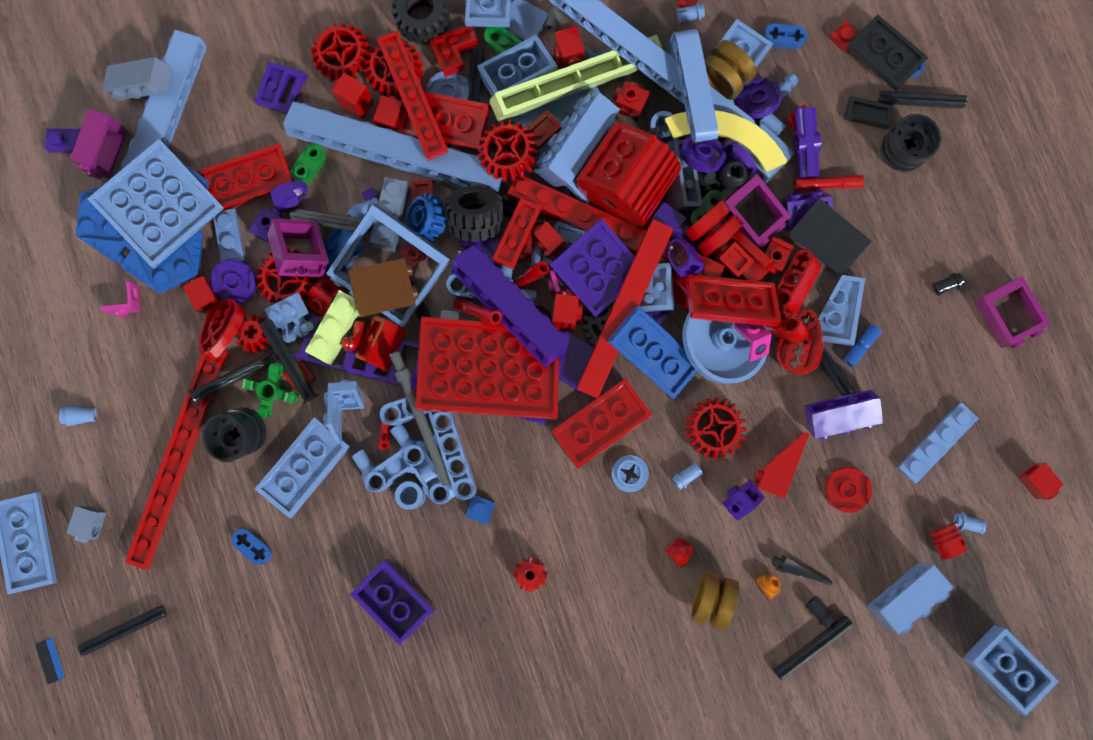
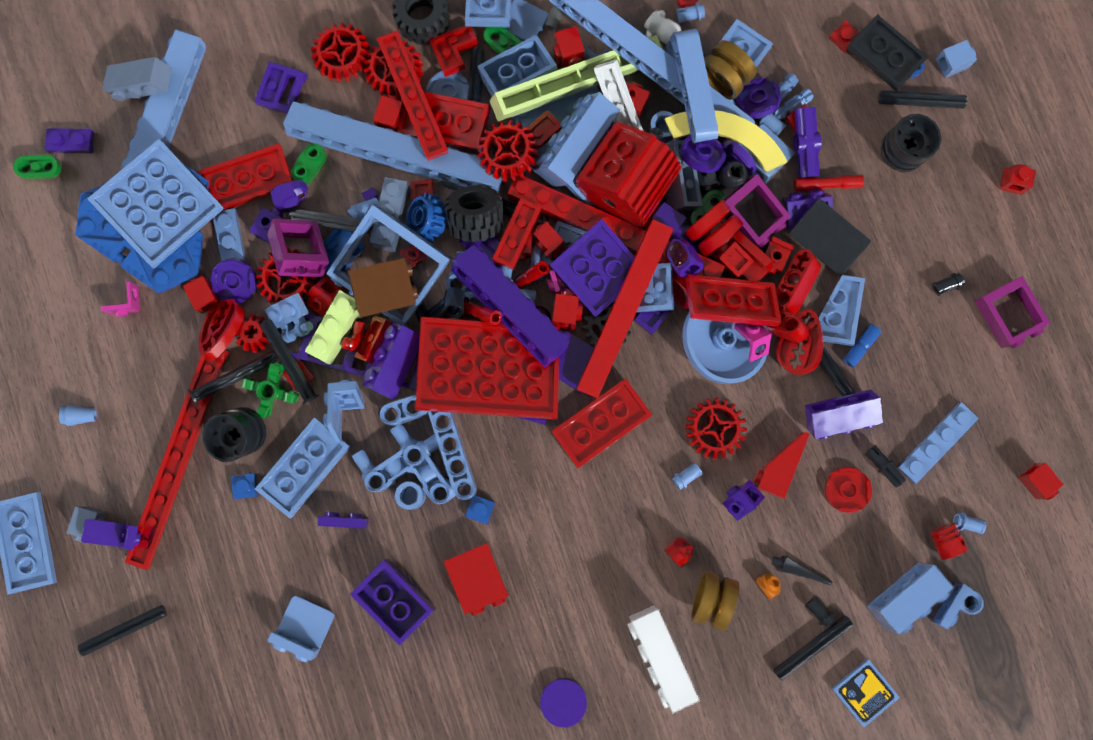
black sticker [35,638,65,684] -> none
magenta window [70,109,128,180] -> none
blue beam [231,529,273,565] -> none
red brick [332,73,374,120] -> none
red arm [378,416,395,450] -> none
dark grey bar [390,351,451,486] -> none
red brick [513,556,548,592] -> none
blue tile [607,306,697,399] -> none
medium blue gear [612,455,649,492] -> none
blue beam [764,23,807,49] -> none
black tile [844,96,894,129] -> none
medium blue brick [962,625,1059,716] -> none
none -> green plate [13,155,61,180]
none -> dark purple bracket [81,519,141,550]
none -> blue plate [231,473,258,499]
none -> medium blue bracket [267,596,335,662]
none -> dark purple plate [317,512,369,528]
none -> dark purple brick [362,322,420,400]
none -> black piece [425,287,465,319]
none -> red panel [444,542,509,616]
none -> dark purple tile [540,678,587,727]
none -> white plate [594,60,643,131]
none -> white brick [627,605,699,713]
none -> white animal [644,10,681,45]
none -> medium blue axle [772,89,814,120]
none -> tile [831,659,900,728]
none -> black axle [865,445,906,488]
none -> medium blue plate [932,582,983,630]
none -> medium blue brick [936,40,977,78]
none -> red brick [999,164,1036,195]

